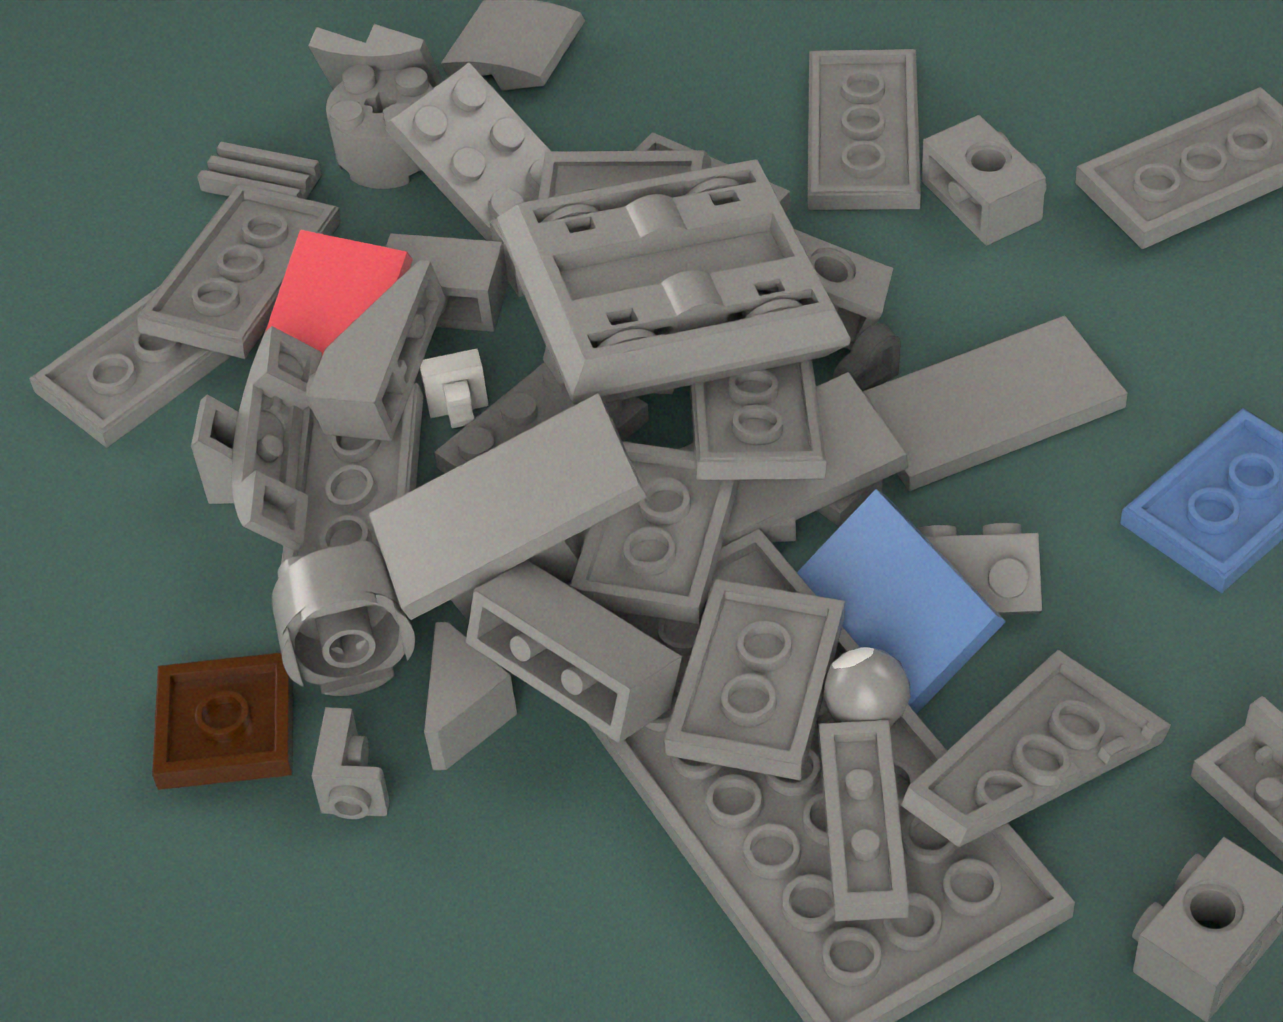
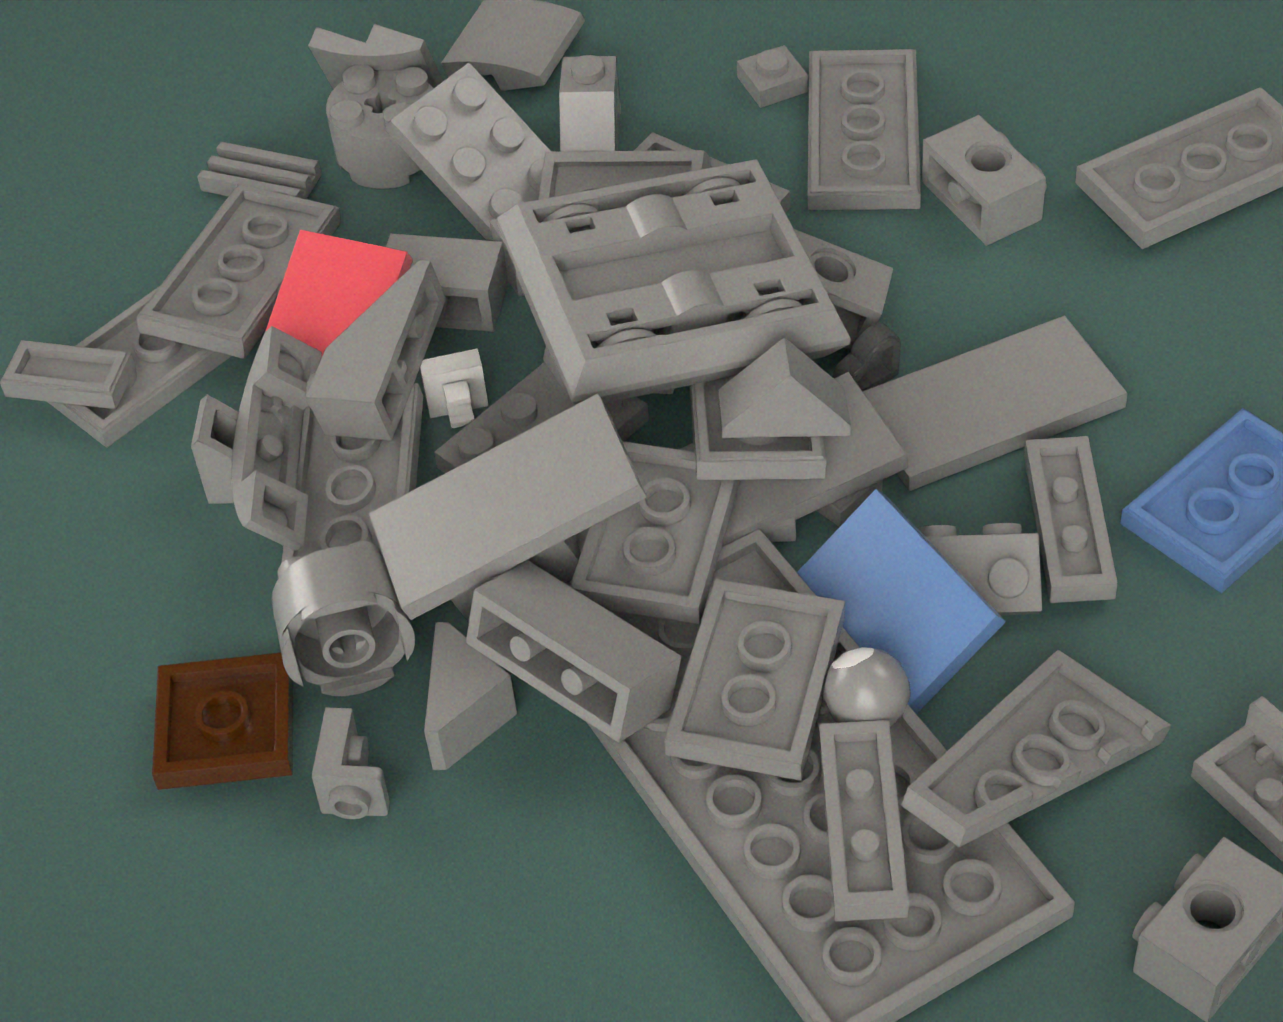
none -> light grey tile [0,340,136,409]
none -> light grey slope [559,55,621,151]
none -> light grey slope [718,337,851,438]
none -> light grey plate [737,45,808,108]
none -> light grey plate [1024,436,1118,603]

